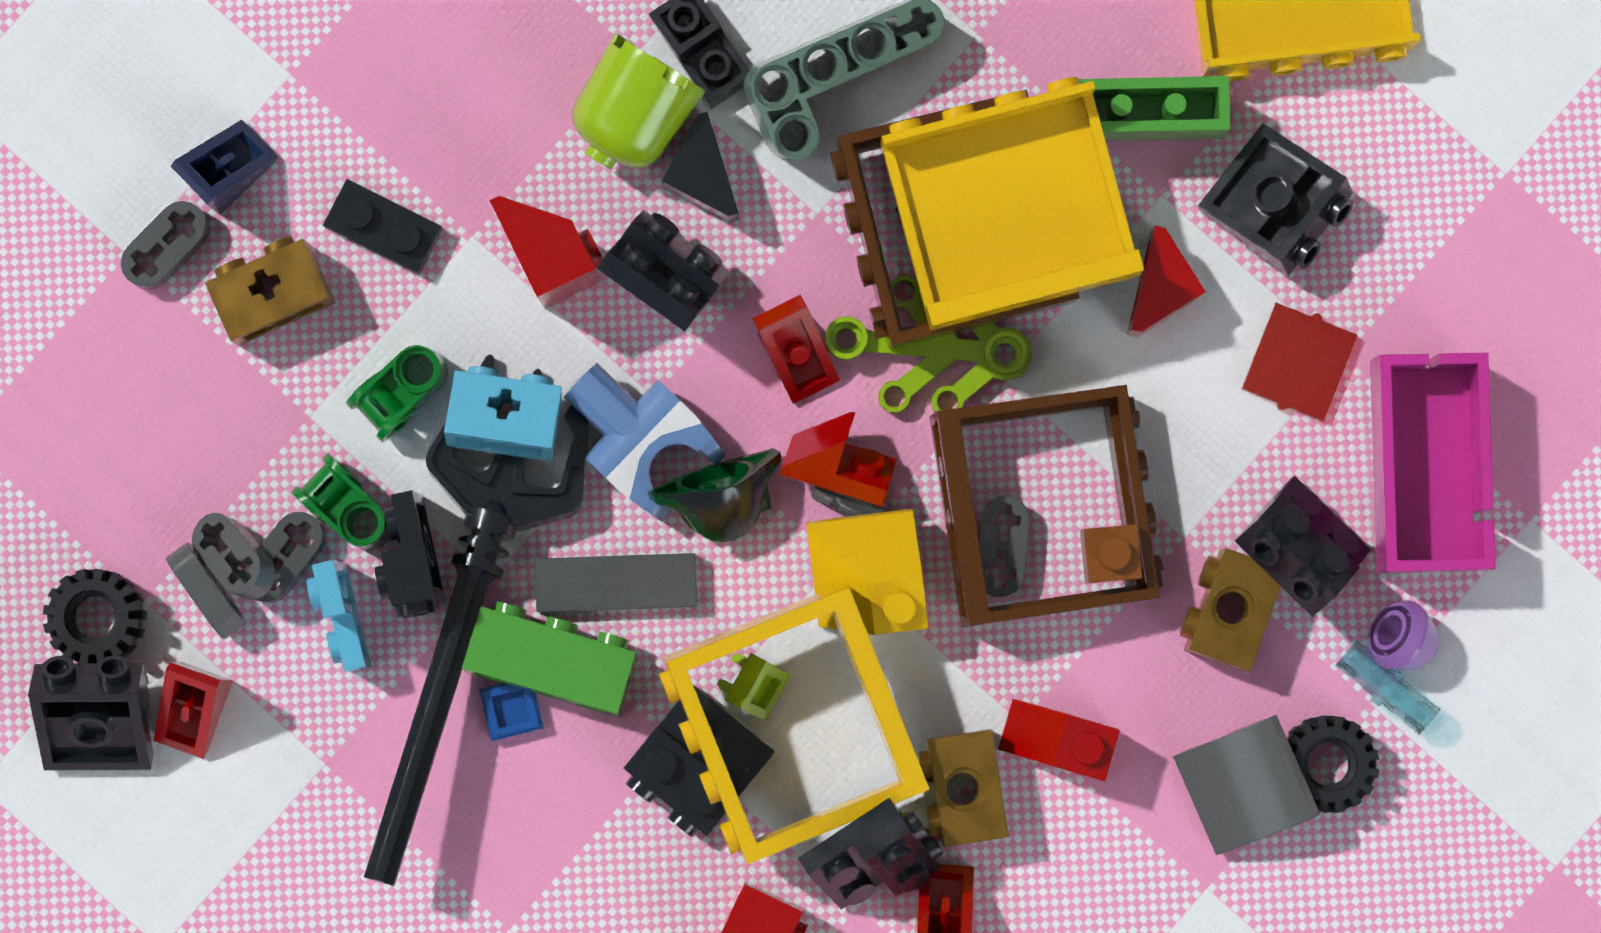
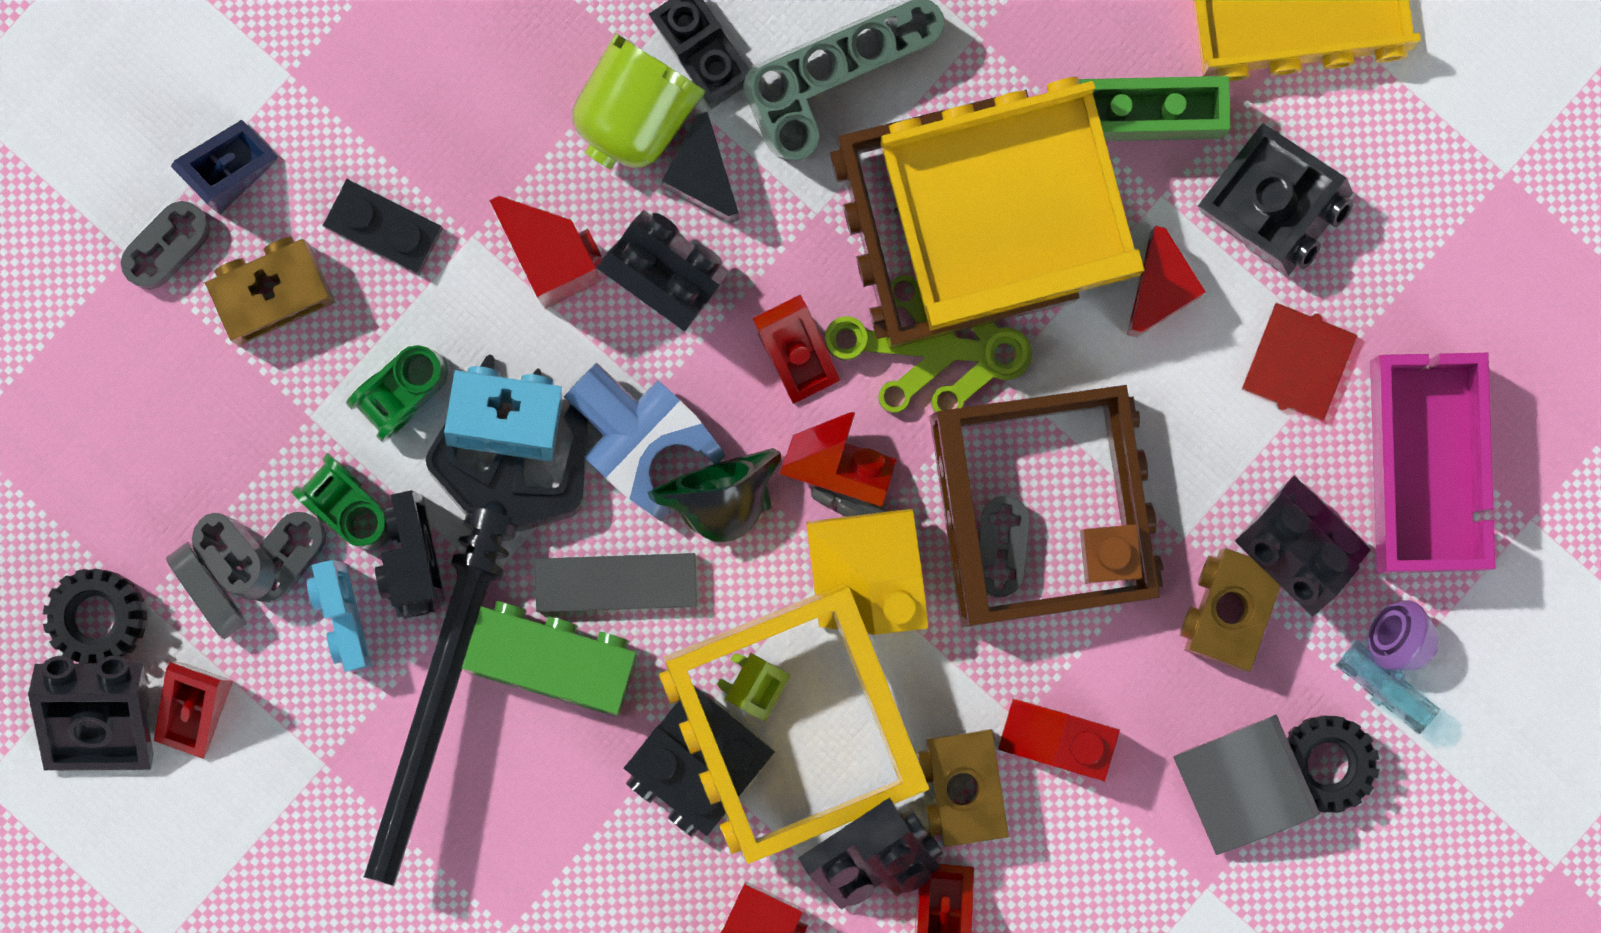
blue tile [479,683,544,741] -> none

